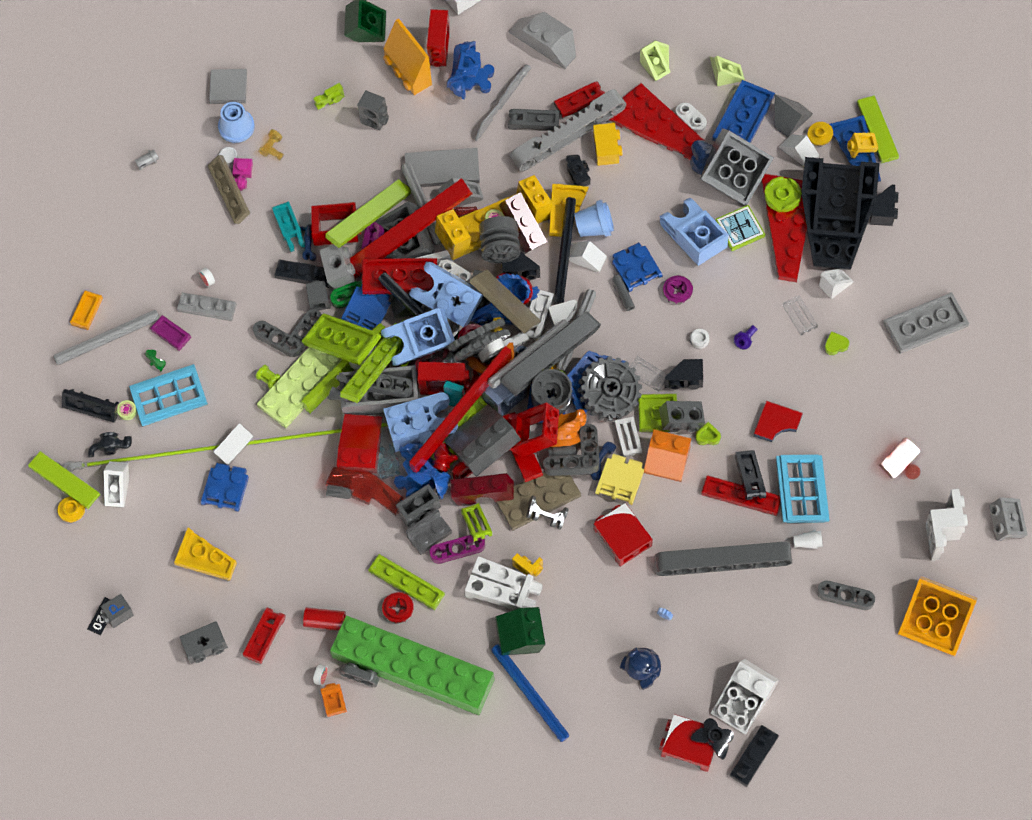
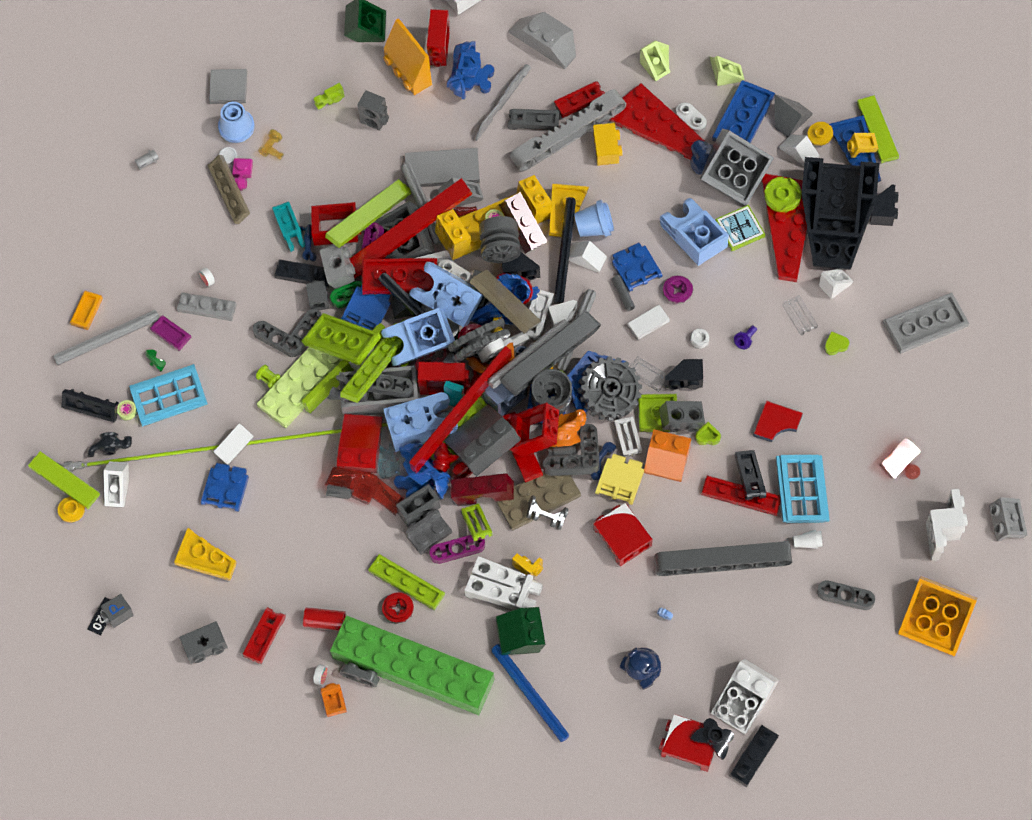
black piece [566,154,591,186] -> none
none -> white tile [628,305,670,340]

